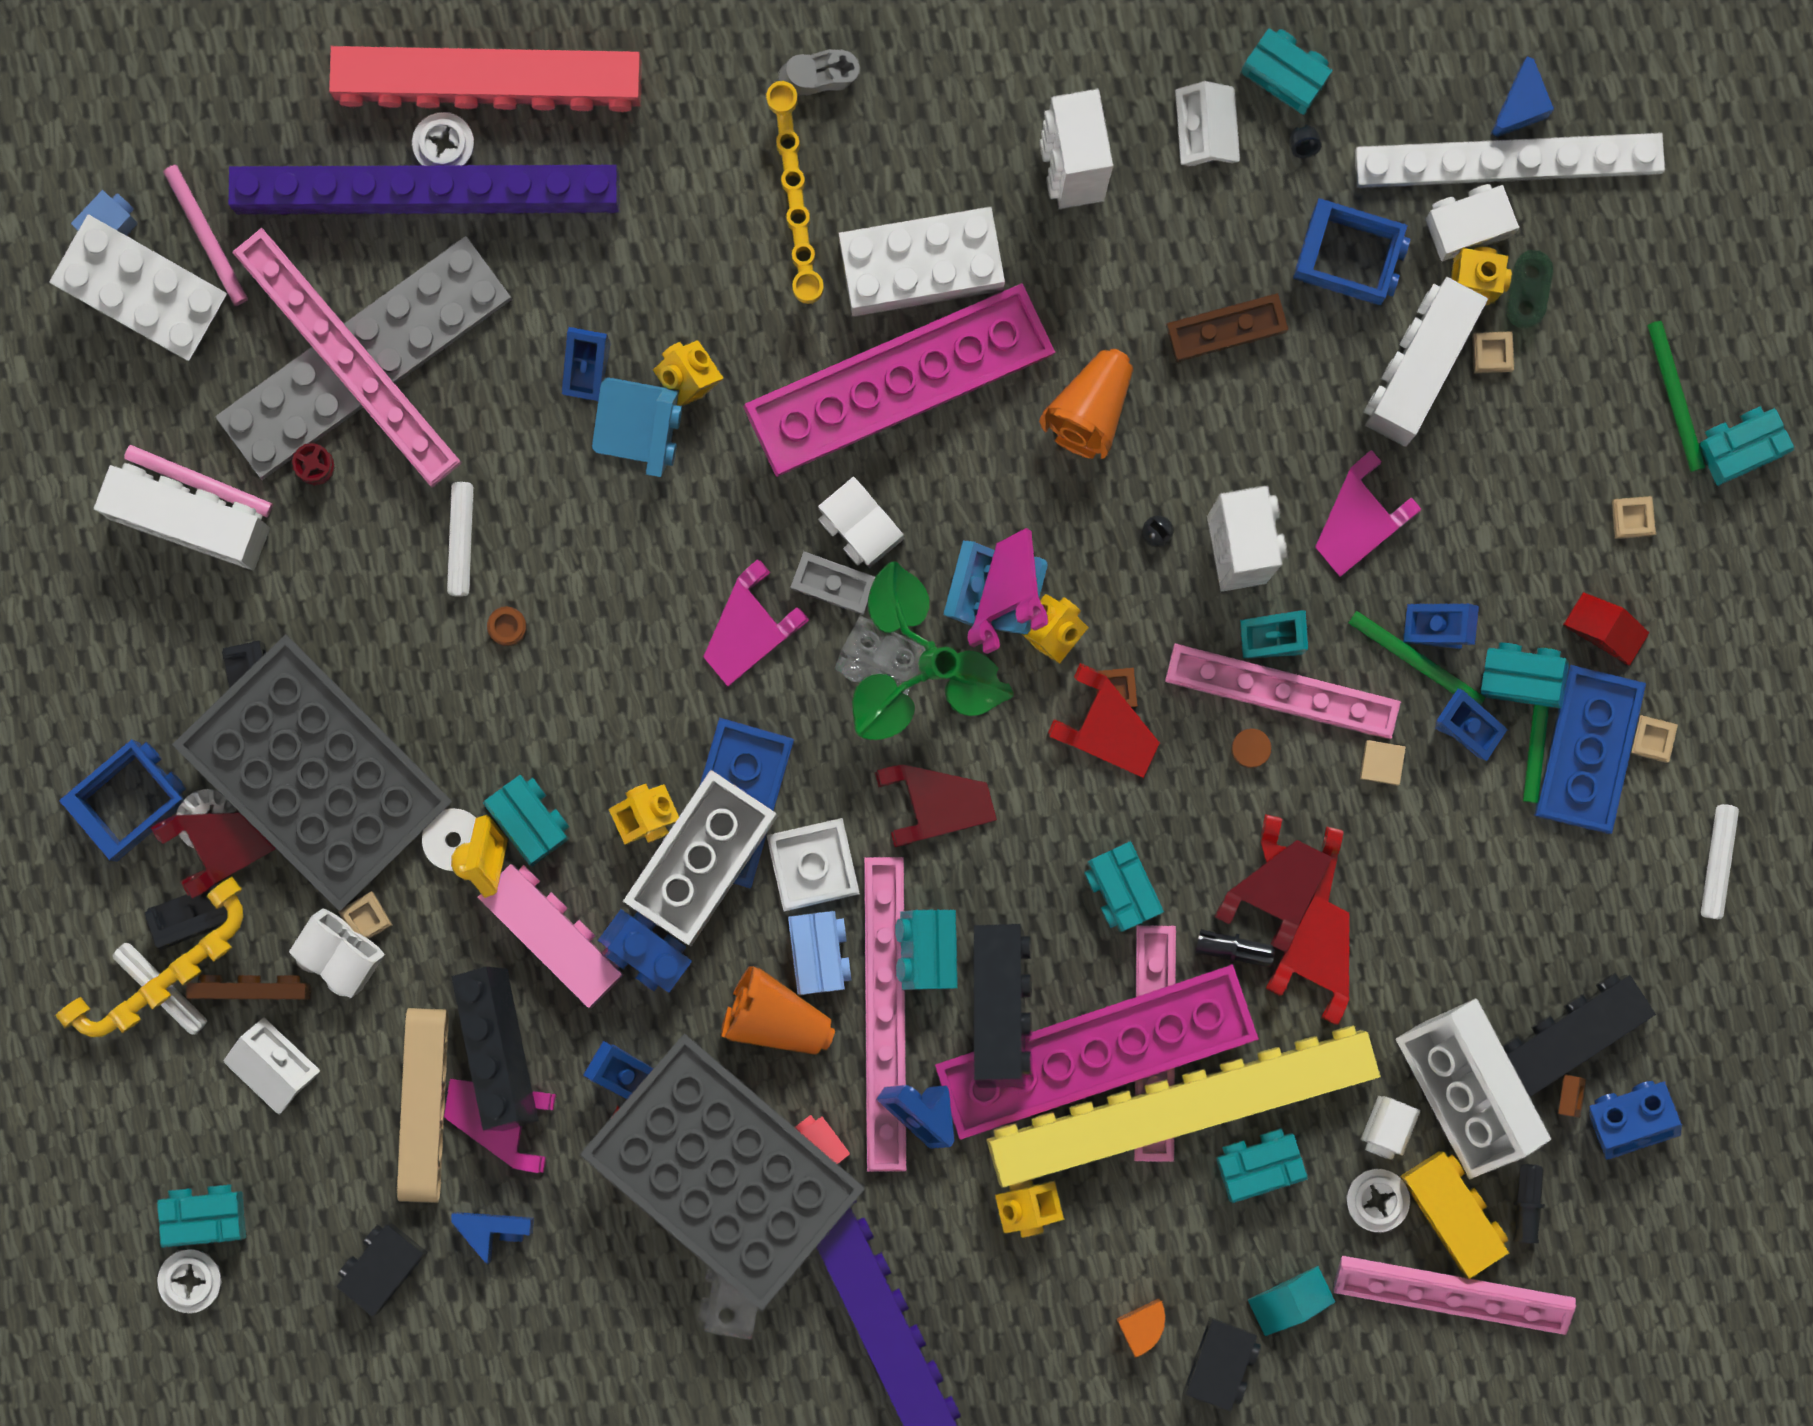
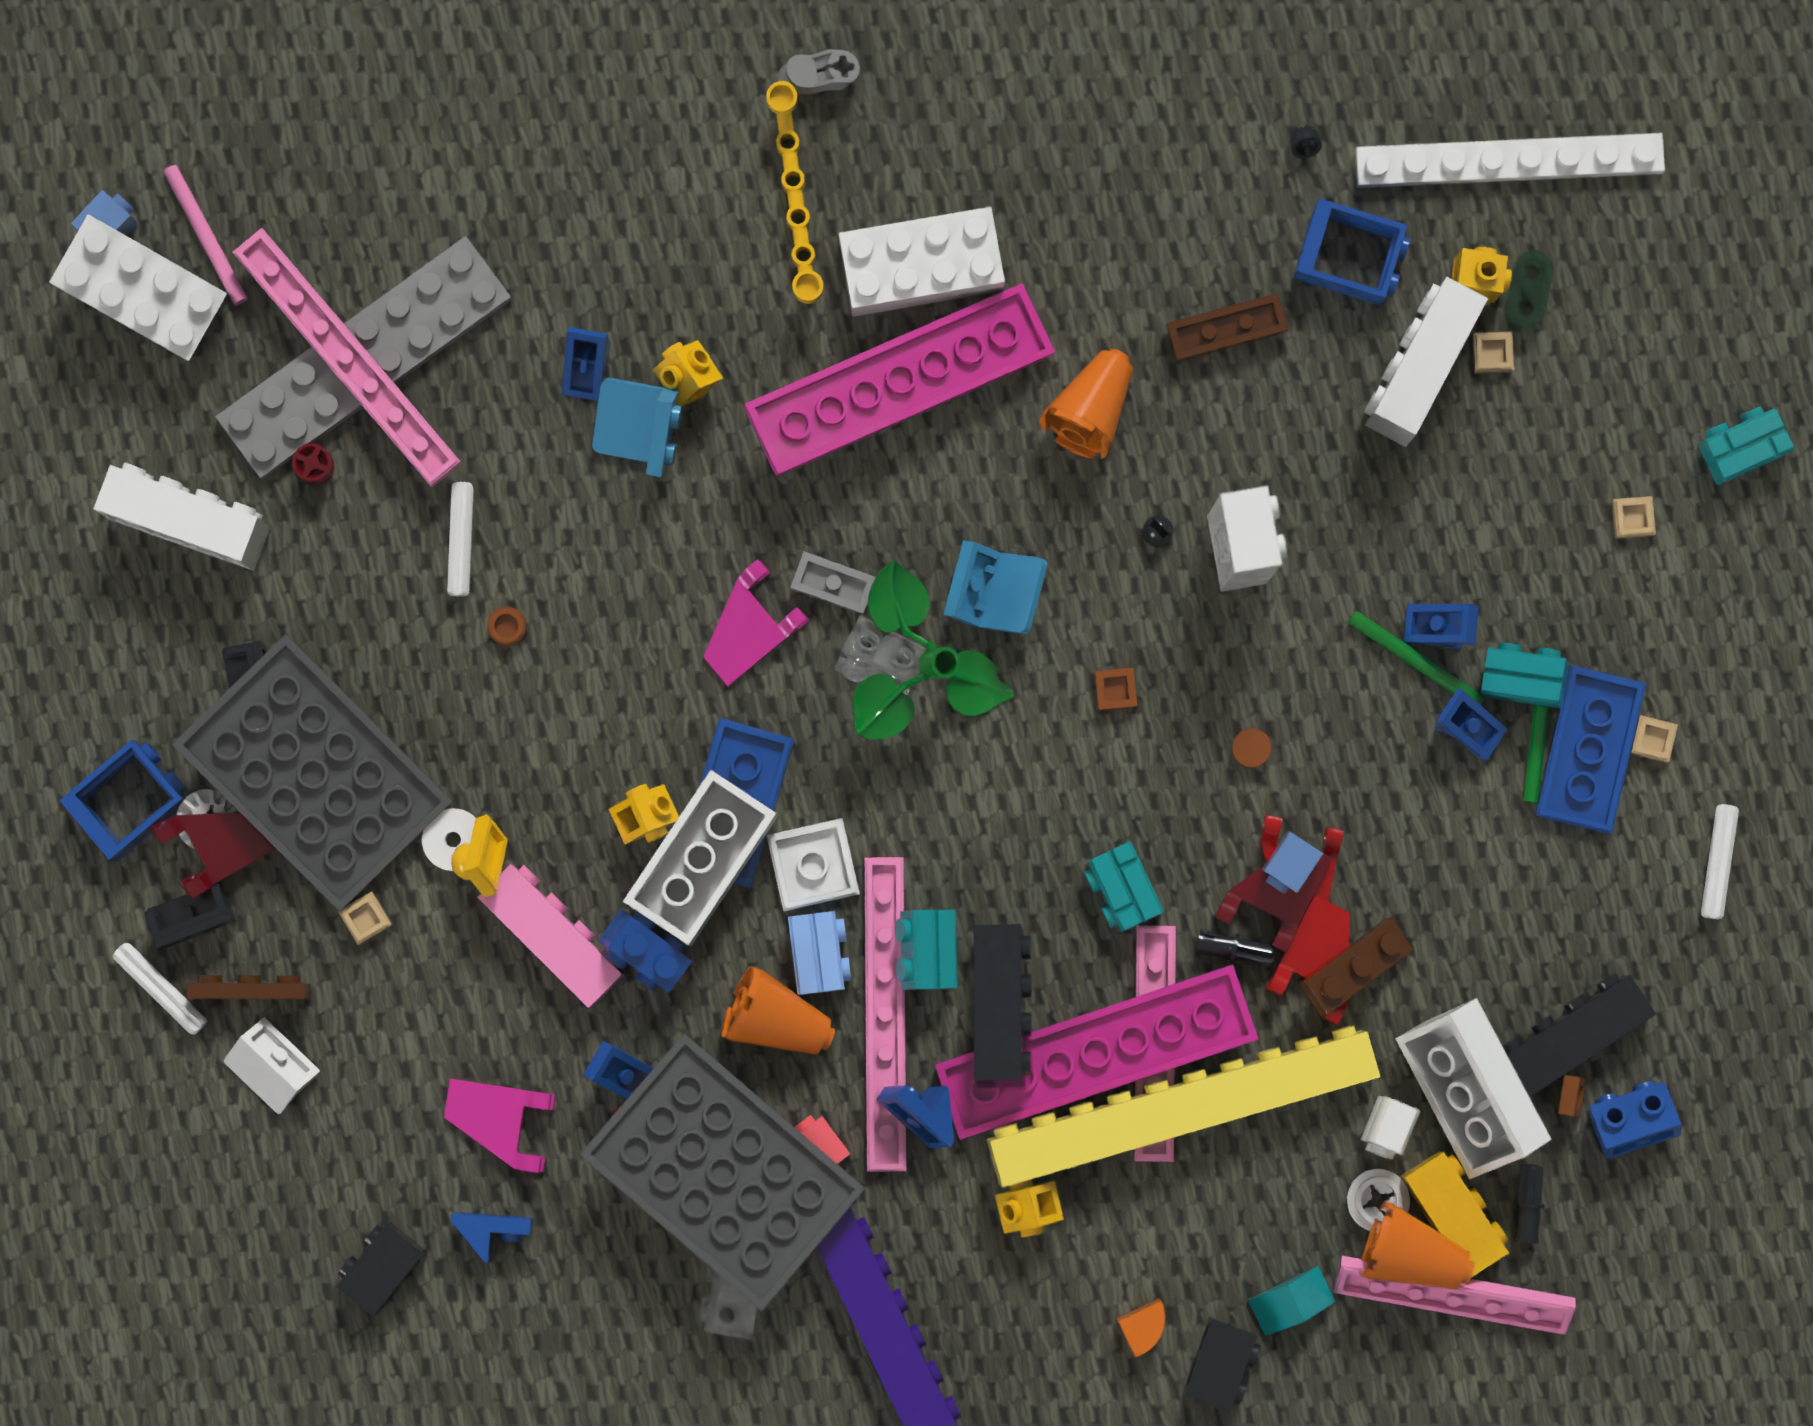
yellow bar [55,877,243,1037] -> none
bright pink bar [124,445,273,518] -> none
teal brick [157,1184,246,1248] -> none
white gear [158,1249,222,1313] -> none
dark purple brick [229,165,620,214] -> none
white brick [289,908,385,998] -> none
coral brick [329,46,642,112] -> none
tan beam [397,1008,449,1203] -> none
white gear [412,112,474,166] -> none
black brick [451,966,539,1131] -> none
teal brick [483,775,570,867] -> none
white brick [818,476,905,568] -> none
dark red flag [874,764,997,848] -> none
dark pink flag [968,528,1048,654] -> none
yellow brick [1022,594,1089,664] -> none
white brick [1040,89,1113,209] -> none
red flag [1047,663,1160,778] -> none
bright pink tile [1165,644,1401,740] -> none
white panel [1175,81,1240,166] -> none
teal brick [1216,1128,1308,1203] -> none
teal slope [1240,610,1308,659] -> none
teal brick [1241,28,1333,115] -> none
dark pink flag [1315,450,1421,577] -> none
tan tile [1360,740,1406,786] -> none
white brick [1425,184,1519,262] -> none
blue slope [1491,56,1554,137] -> none
red slope [1562,592,1650,666] -> none
green bar [1647,321,1706,472] -> none
none -> medium blue brick [1262,831,1323,894]
none -> reddish brown plate [1300,917,1413,1016]
none -> orange cone [1359,1201,1475,1290]

